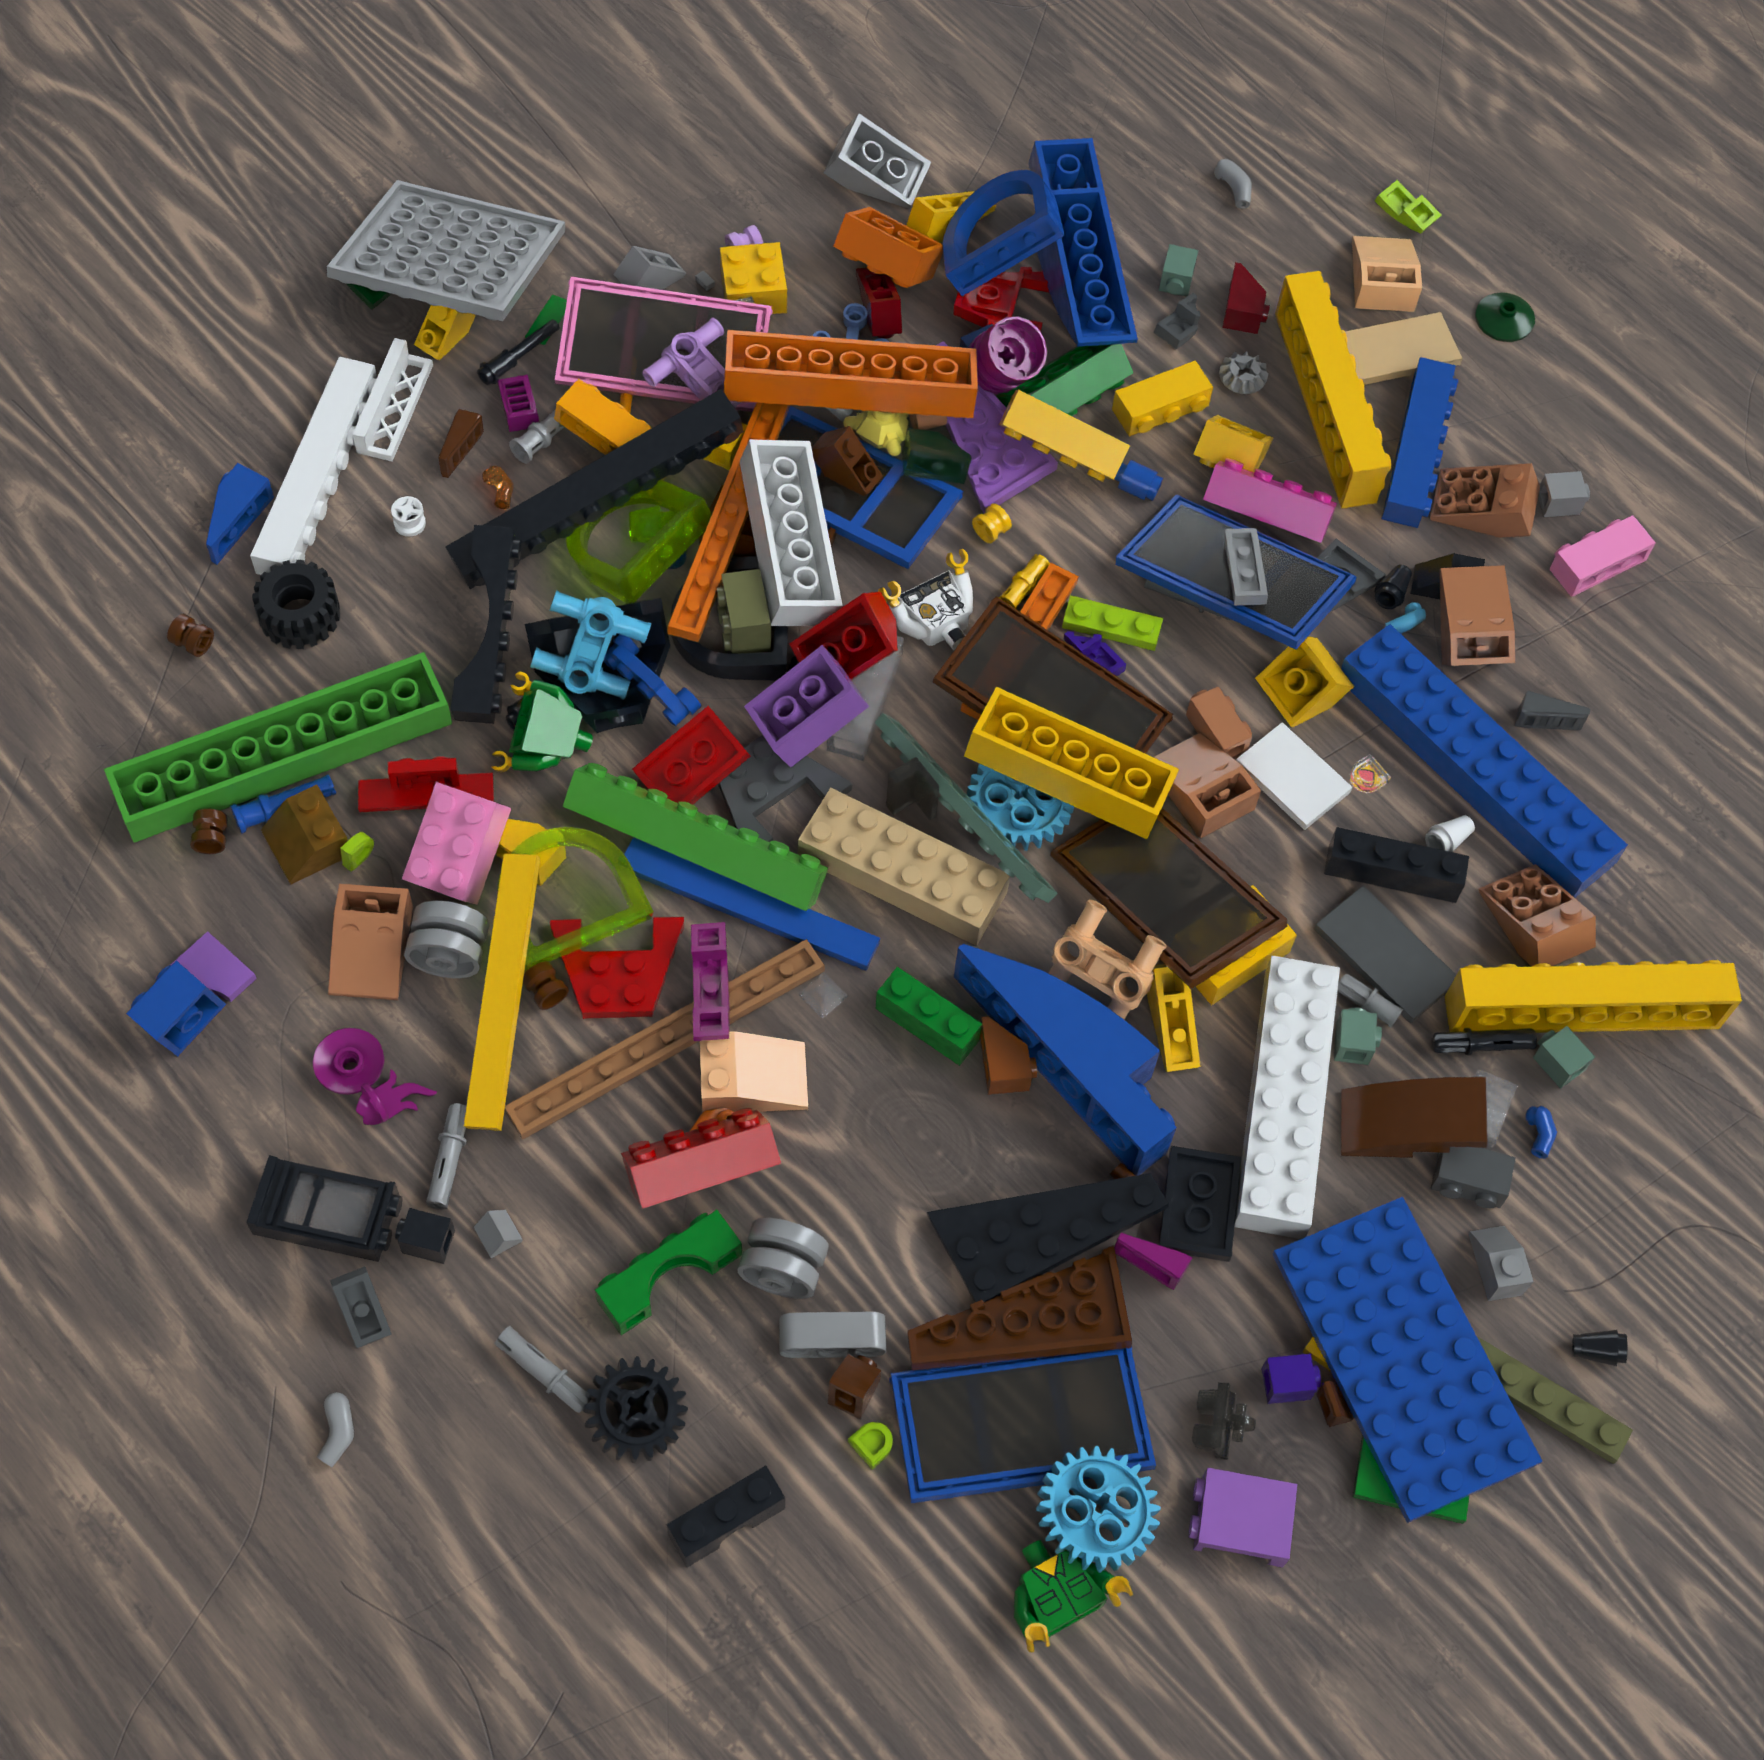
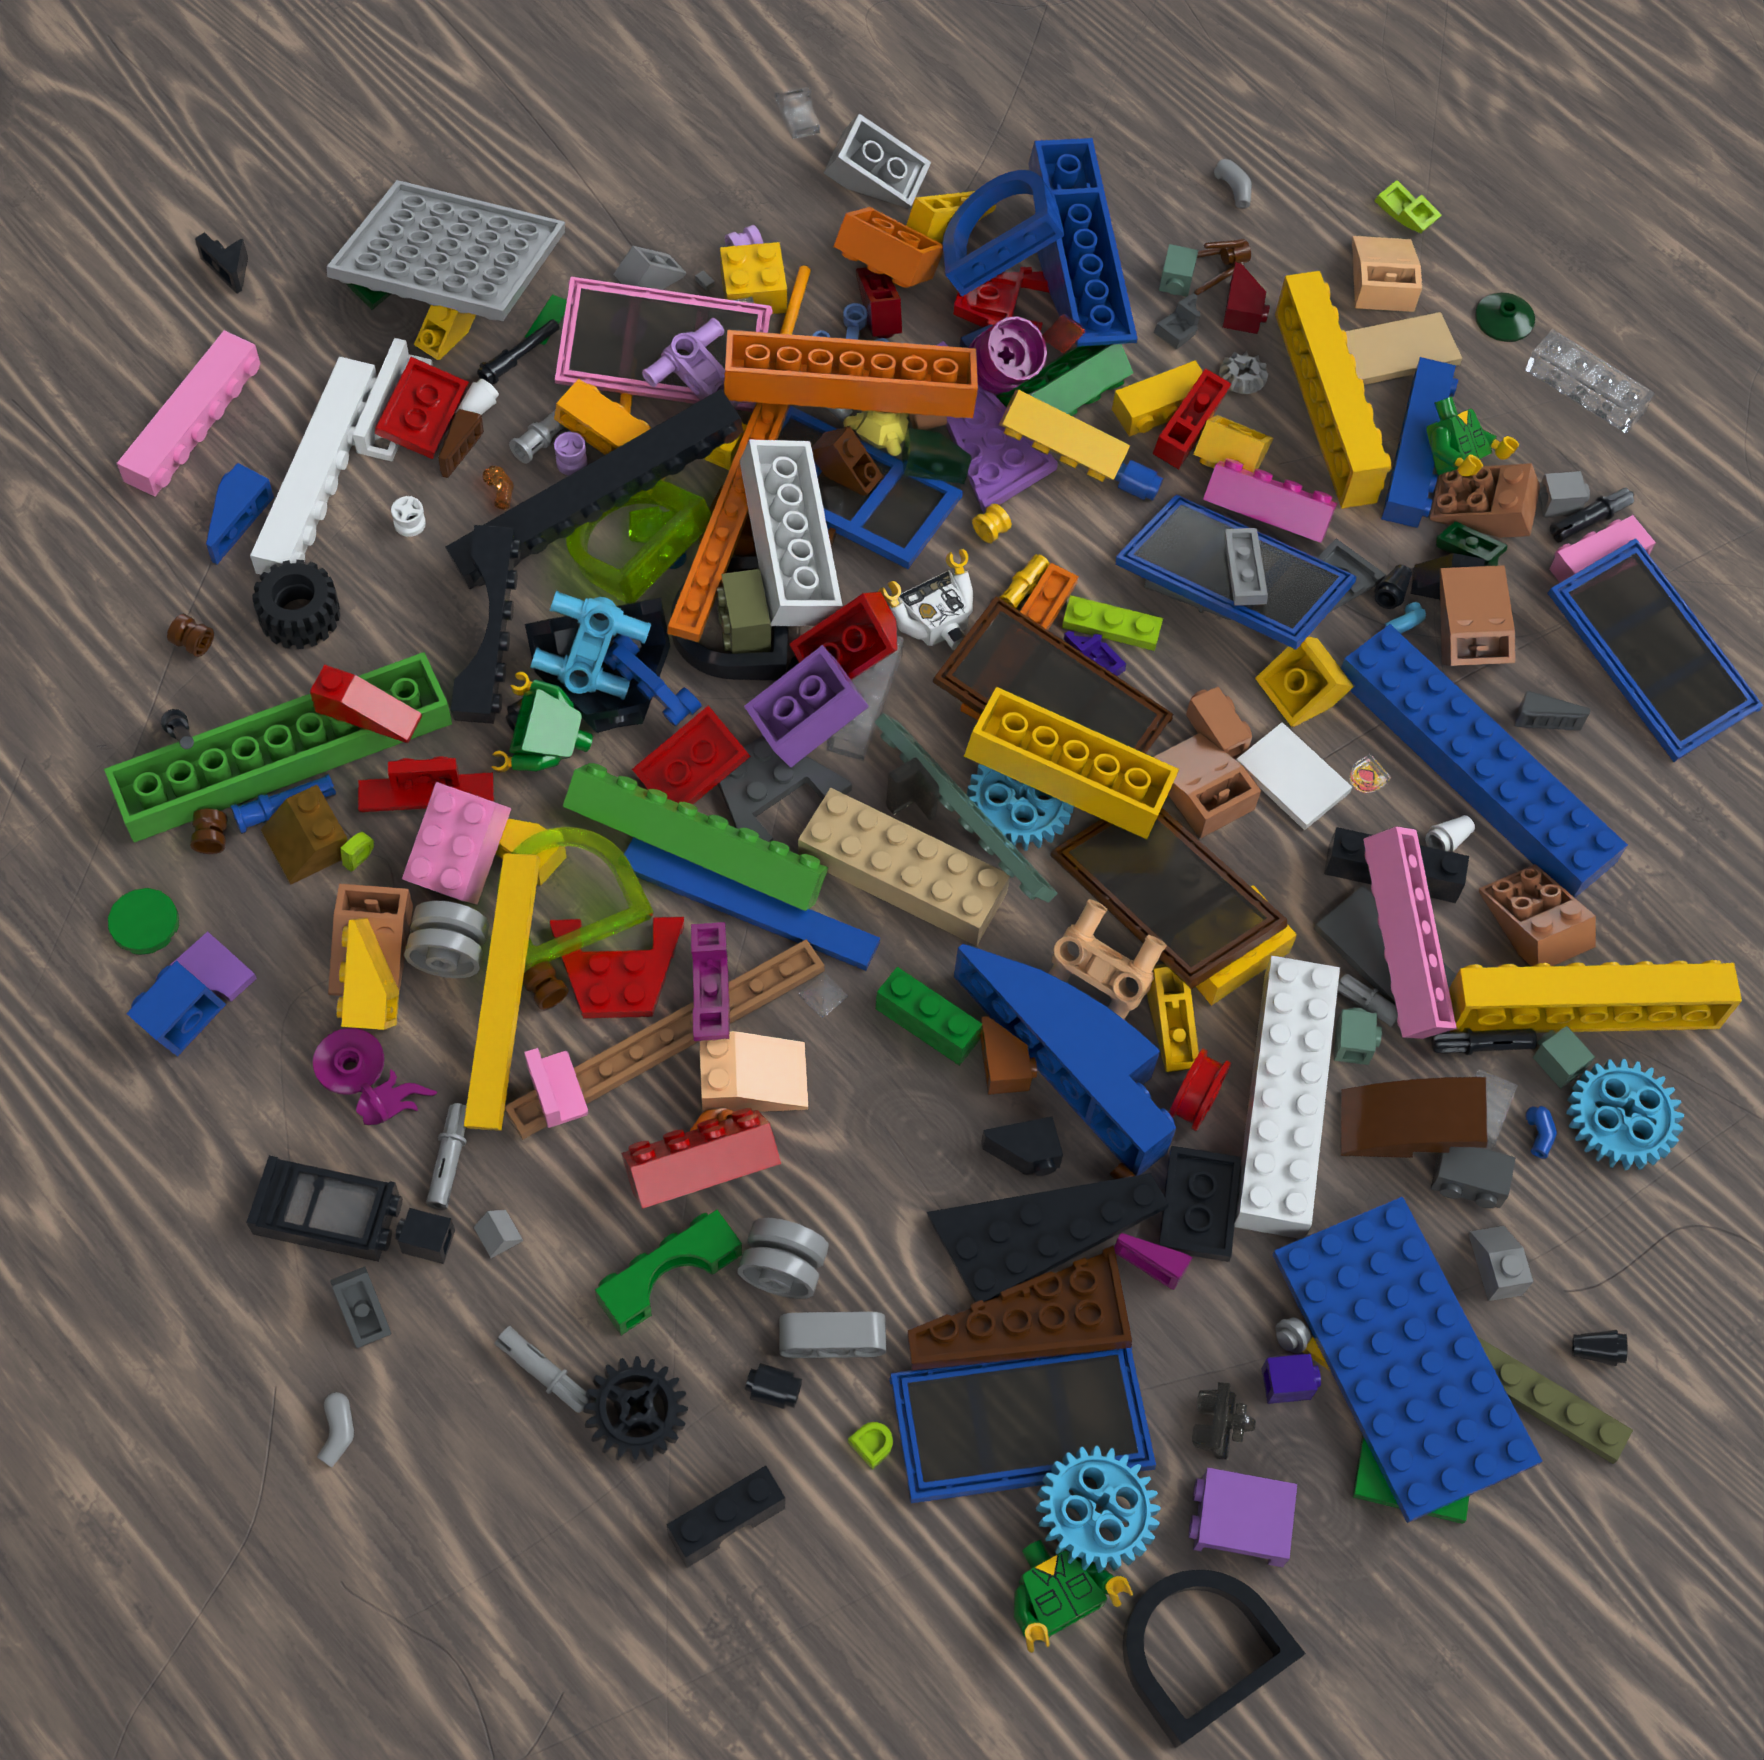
magenta slope [498,375,539,432] -> none
reddish brown slope [828,1354,881,1420] -> none
reddish brown slope [1316,1381,1354,1427] -> none
none -> green tile [108,888,179,955]
none -> bright pink brick [117,330,260,496]
none -> black pin [161,709,194,749]
none -> black slope [195,232,248,294]
none -> slope [310,664,422,743]
none -> yellow slope [337,918,399,1030]
none -> red plate [374,357,469,459]
none -> white cone [455,379,499,415]
none -> bright pink panel [524,1048,588,1128]
none -> lavender wheel [554,432,587,475]
none -> black brick [745,1363,802,1409]
none -> clear slope [775,87,820,139]
none -> light orange bar [780,265,811,335]
none -> black slope [981,1116,1063,1176]
none -> clear red tile [1042,313,1085,354]
none -> black window [1122,1570,1306,1748]
none -> red slope [1153,368,1232,470]
none -> red wheel [1169,1048,1232,1131]
none -> reddish brown plant [1194,238,1251,295]
none -> light grey plate [1276,1317,1310,1354]
none -> bright pink brick [1363,827,1457,1039]
none -> green torso [1426,396,1519,477]
none -> dark green plate [1436,521,1508,566]
none -> clear brick [1525,329,1655,434]
none -> clear smoke door [1547,539,1764,762]
none -> black axle [1550,488,1634,542]
none -> medium azure gear [1566,1059,1684,1170]

